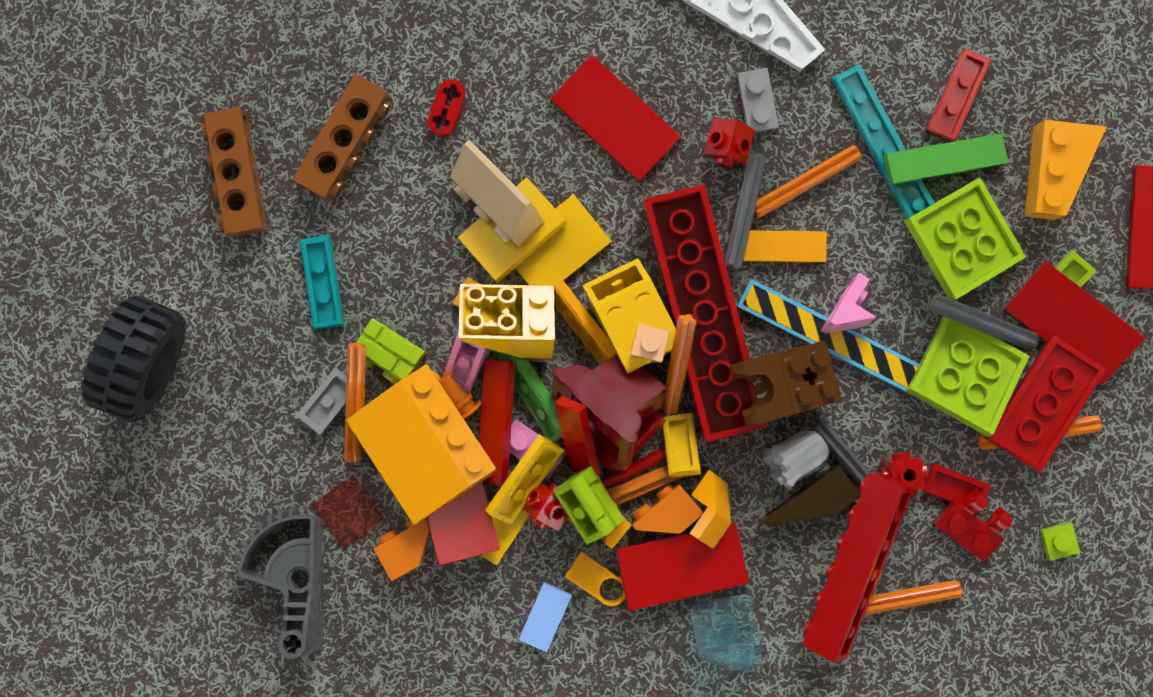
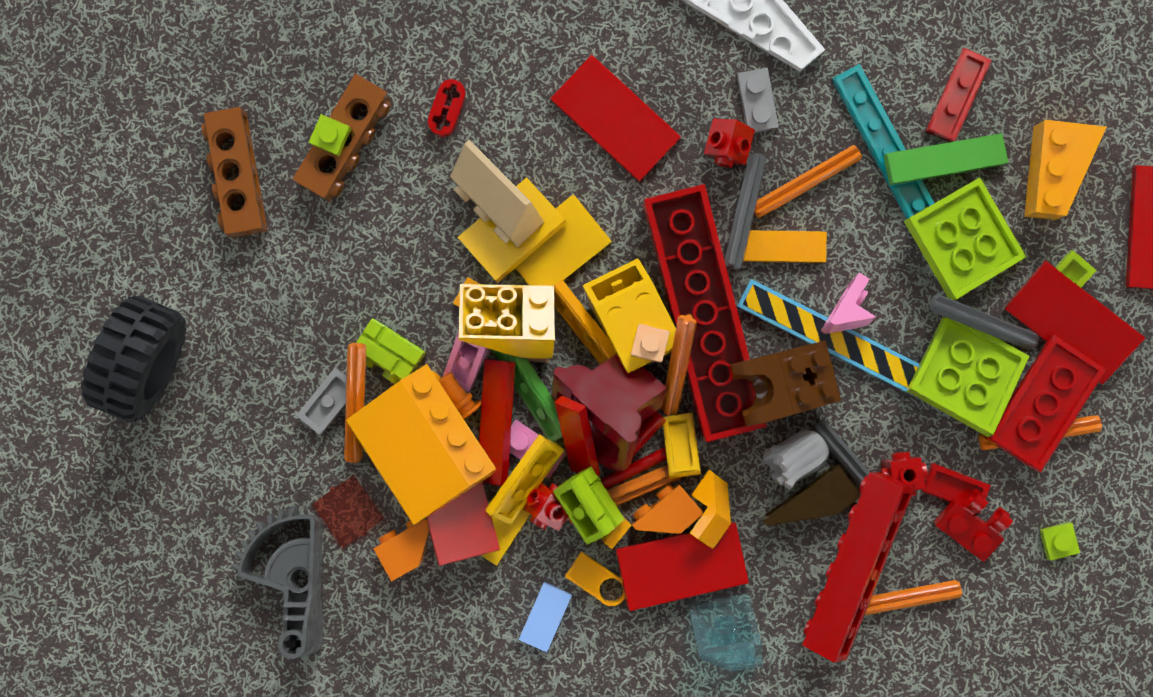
teal tile [299,235,345,330] -> none
none -> lime plate [308,114,351,157]

